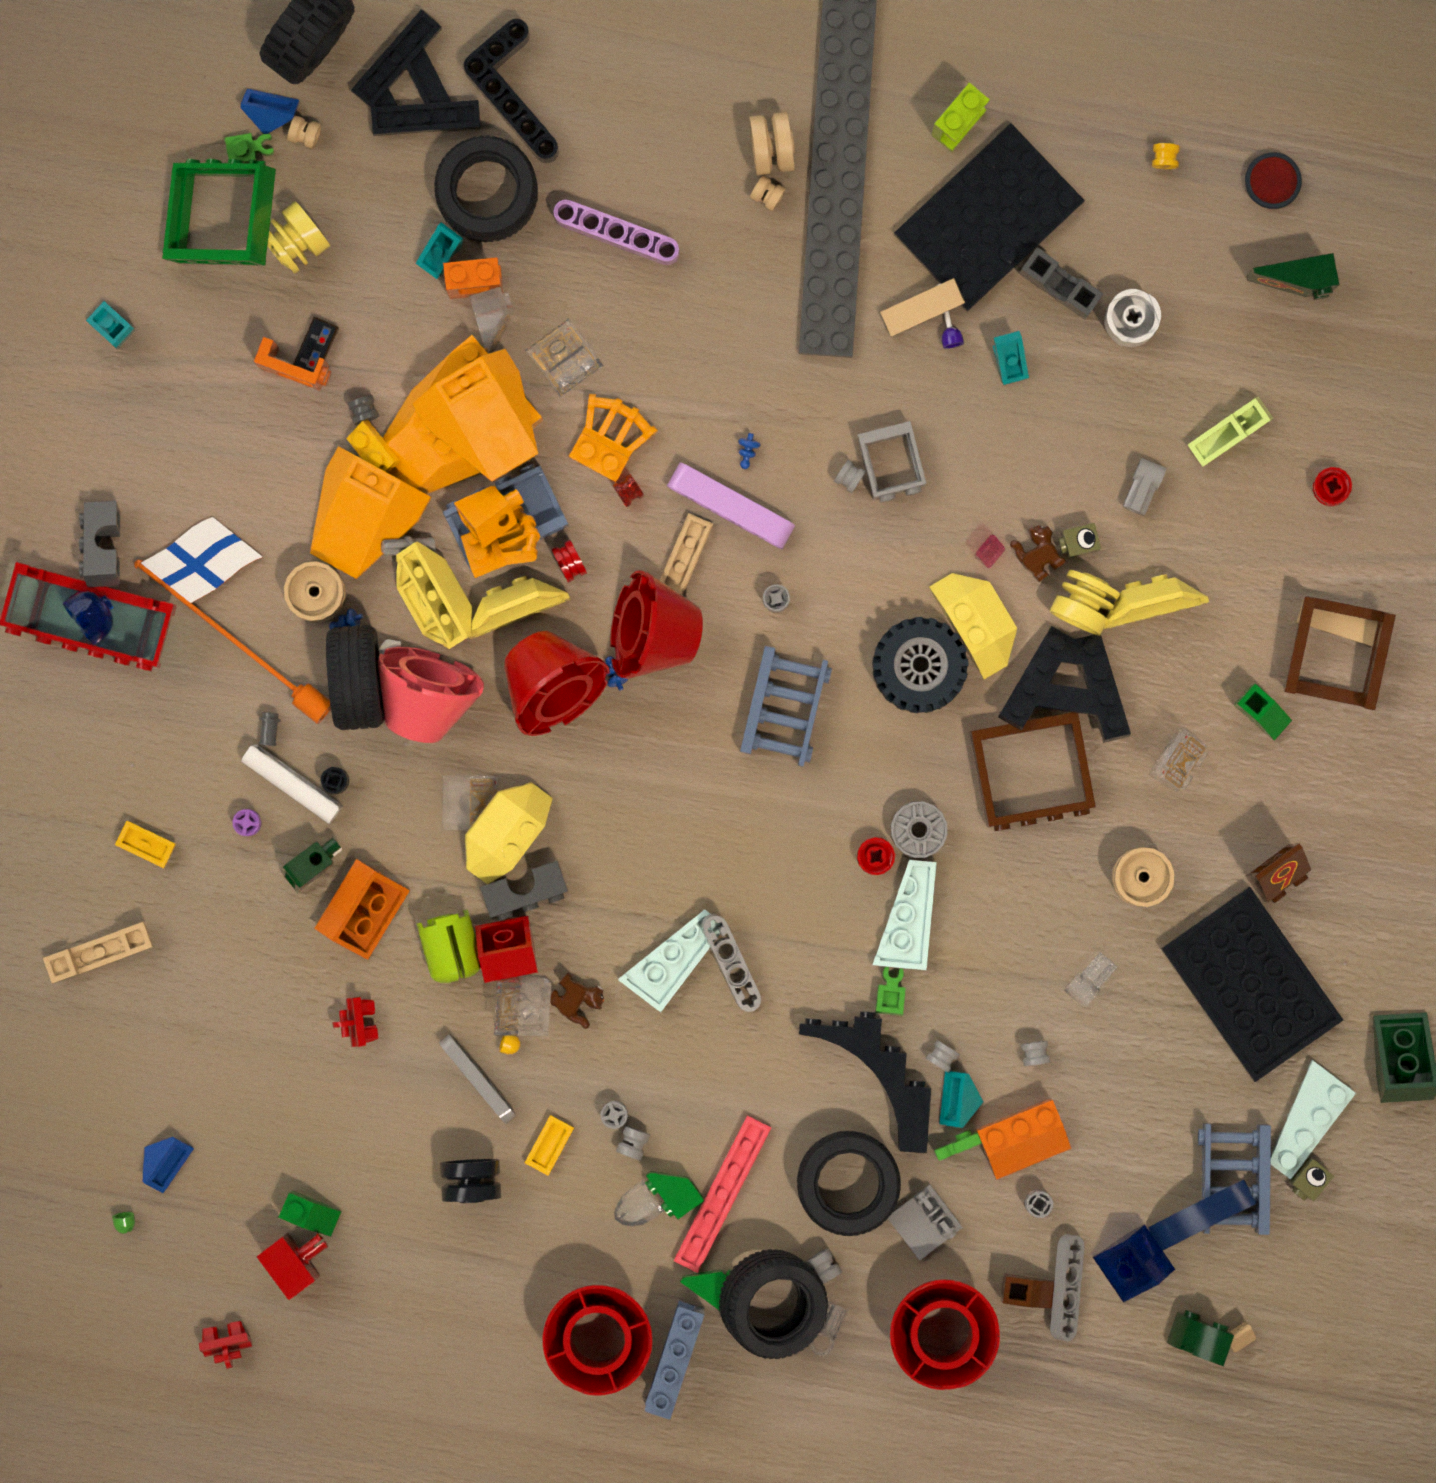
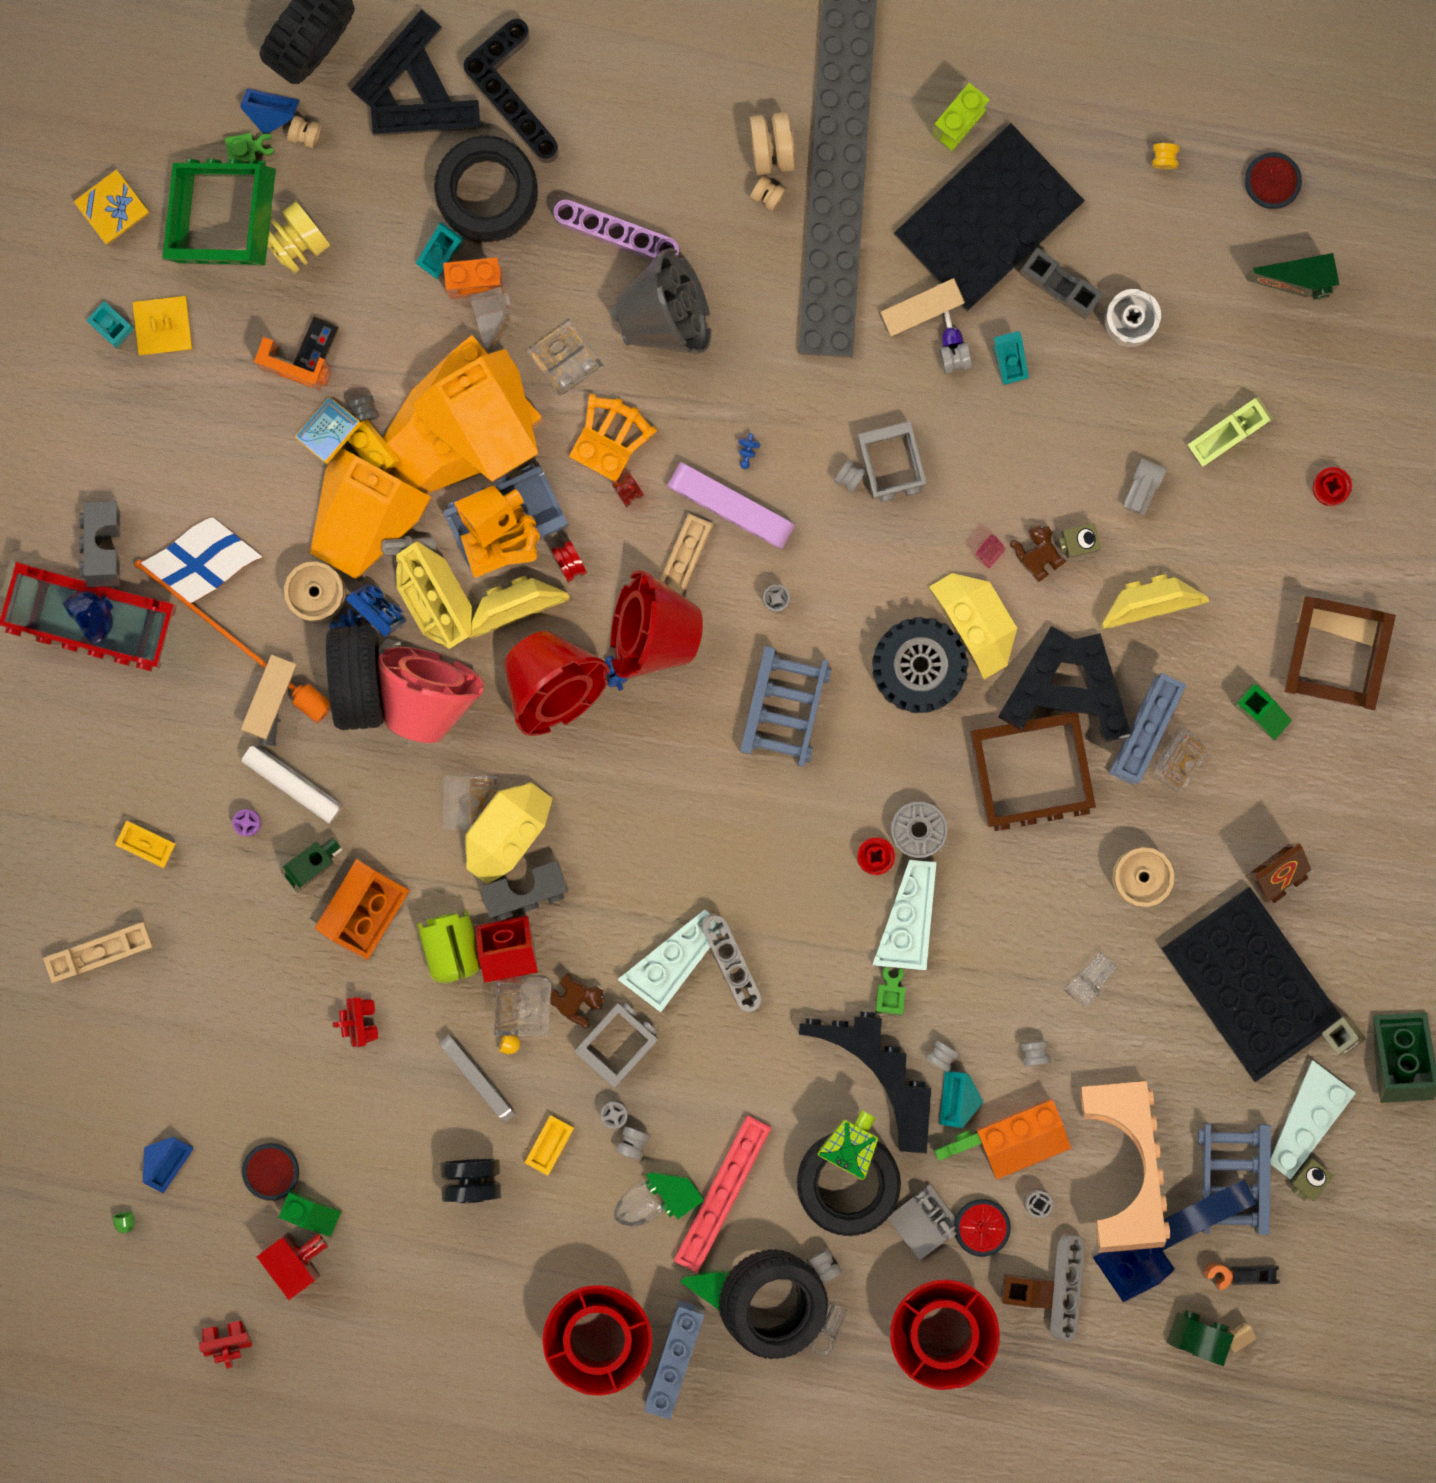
black wheel [320,767,350,794] -> none
light yellow wheel [1050,570,1120,636] -> none
none -> yellow tile [73,169,150,245]
none -> yellow piece [132,296,192,356]
none -> tan tile [241,655,297,741]
none -> clear red wheel [242,1143,299,1201]
none -> piece [294,397,362,464]
none -> blue tile [346,584,407,637]
none -> light grey window [574,1002,658,1088]
none -> dark grey cone [611,248,711,354]
none -> torso [817,1110,878,1180]
none -> light grey wheel [940,343,972,374]
none -> red wheel [954,1199,1011,1257]
none -> light nougat arch [1080,1081,1170,1253]
none -> sand blue fence [1109,673,1186,785]
none -> black piece [1203,1262,1280,1290]
none -> olive brick [1322,1017,1366,1056]

